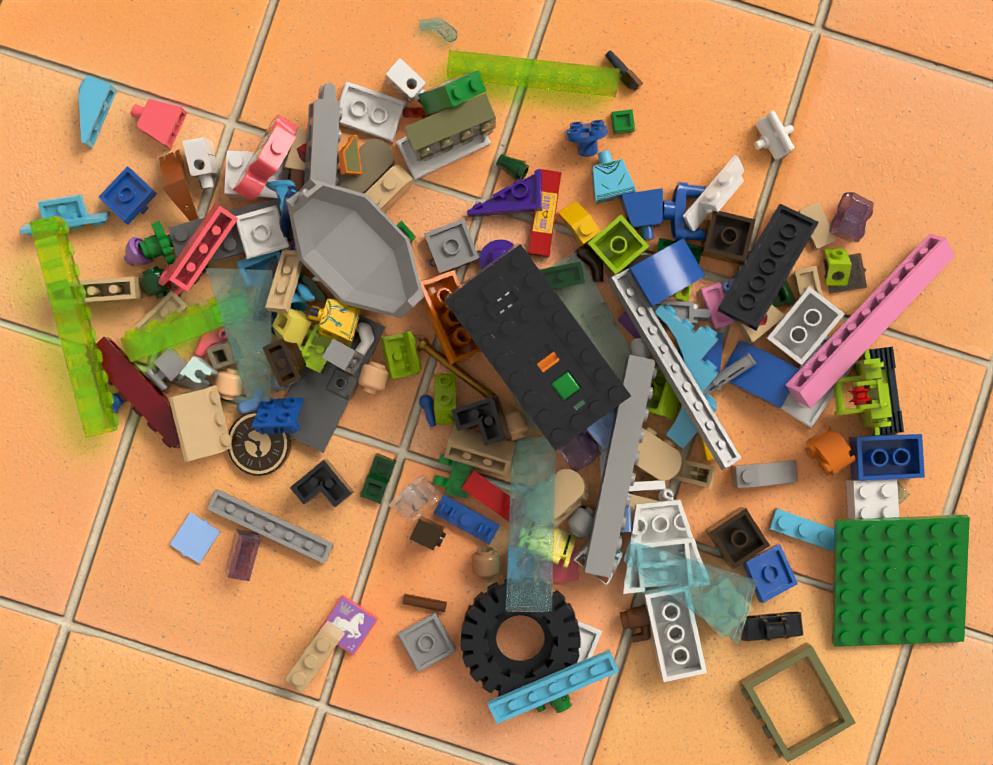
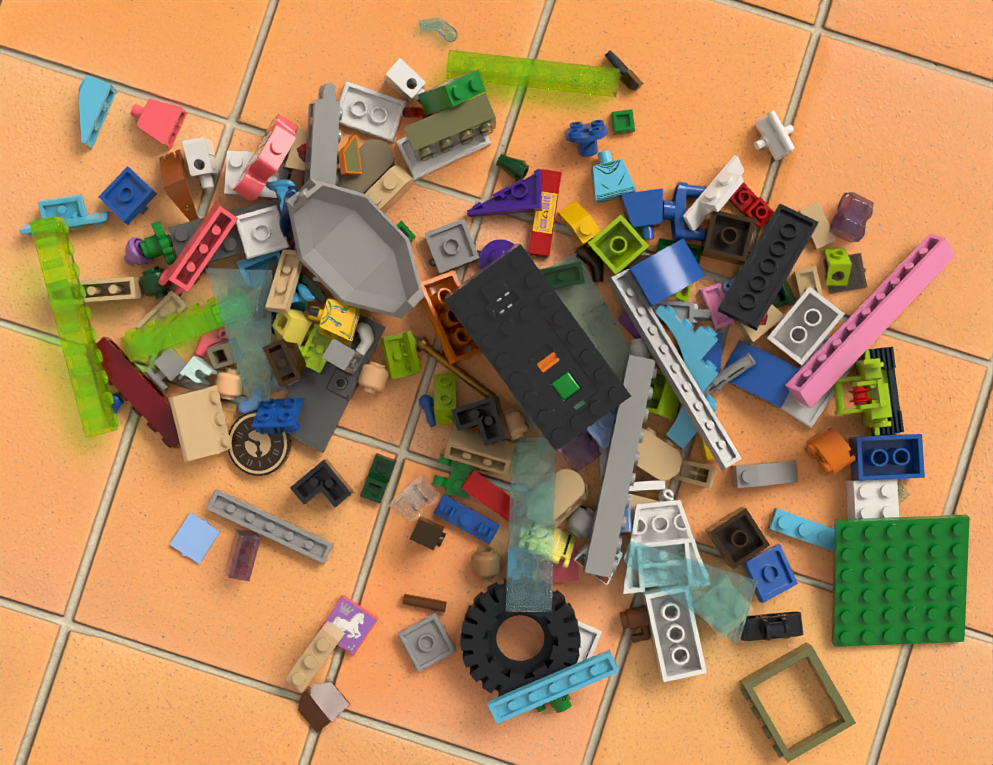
none -> slope [298,681,350,733]
none -> red slope [729,182,774,227]

